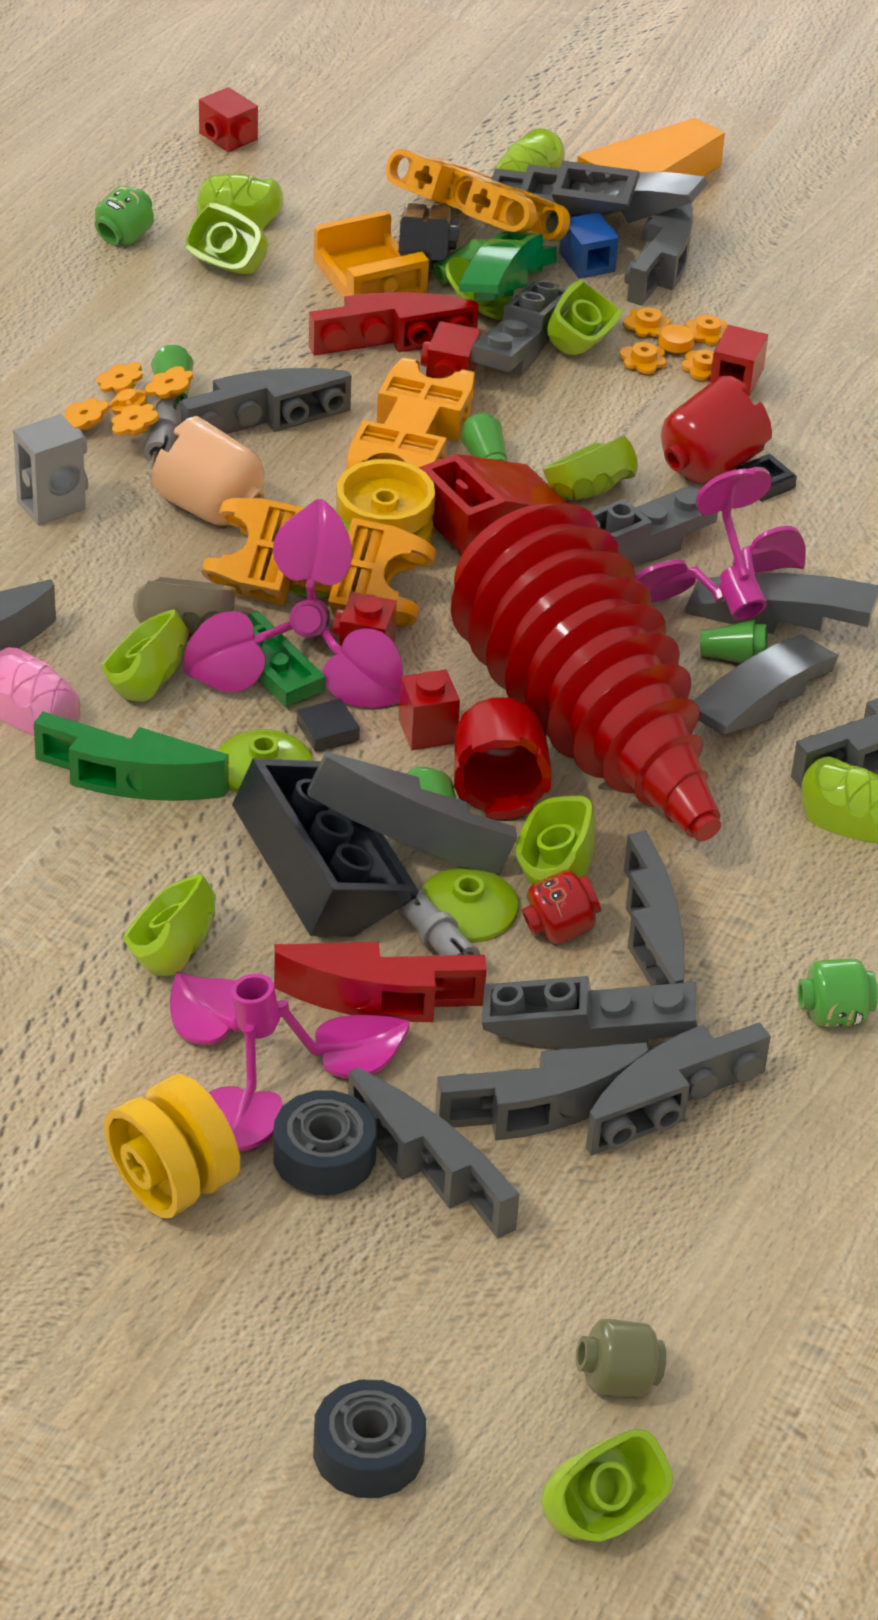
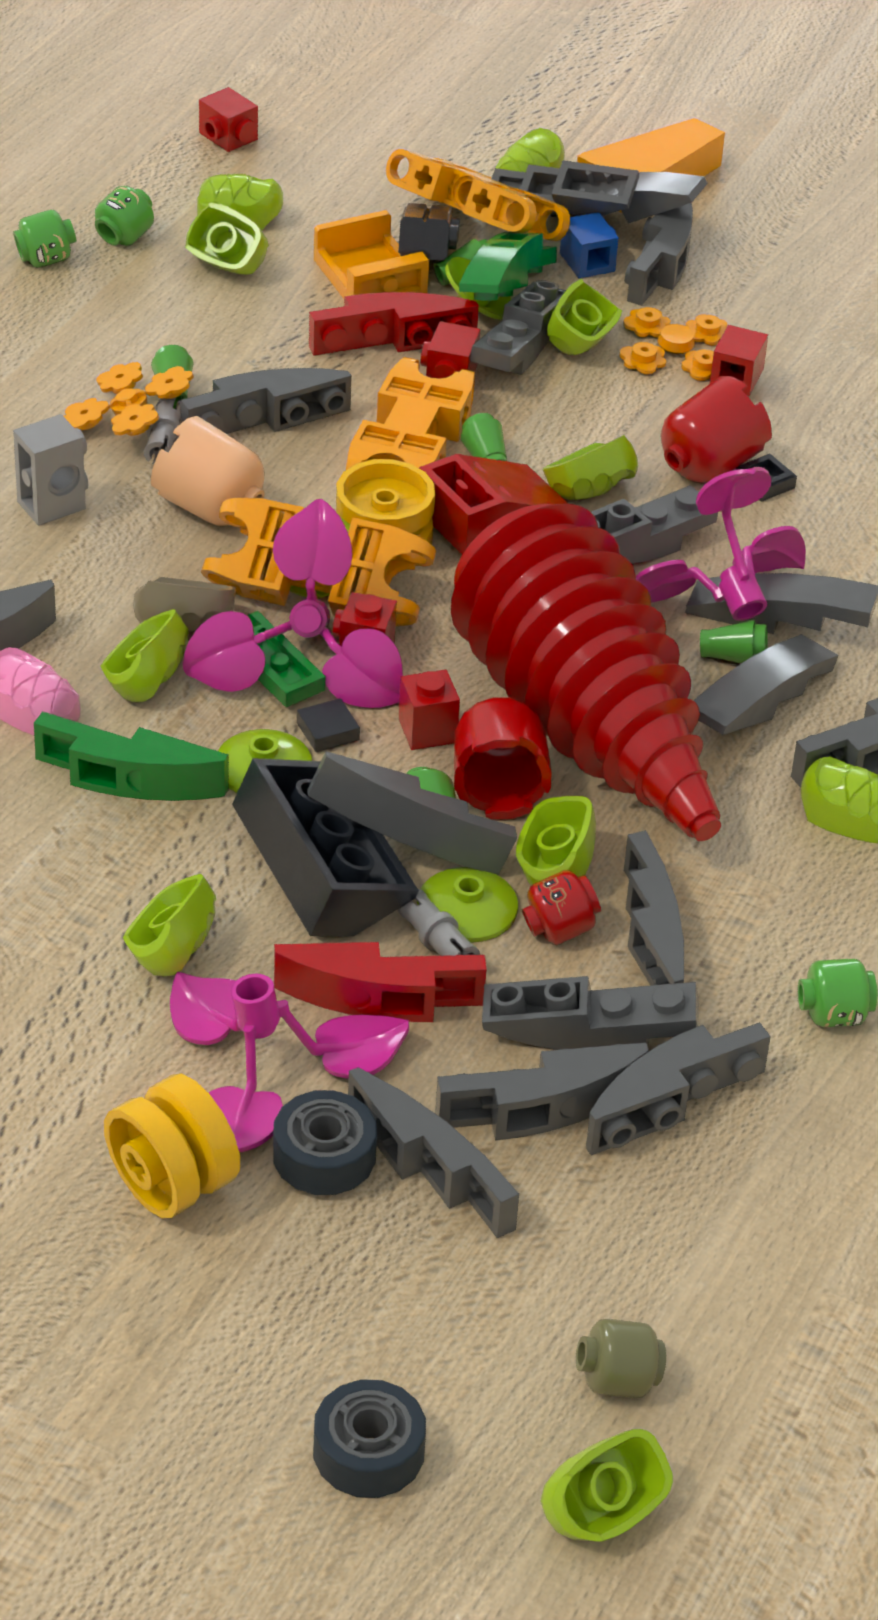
none -> bright green head [13,210,77,268]

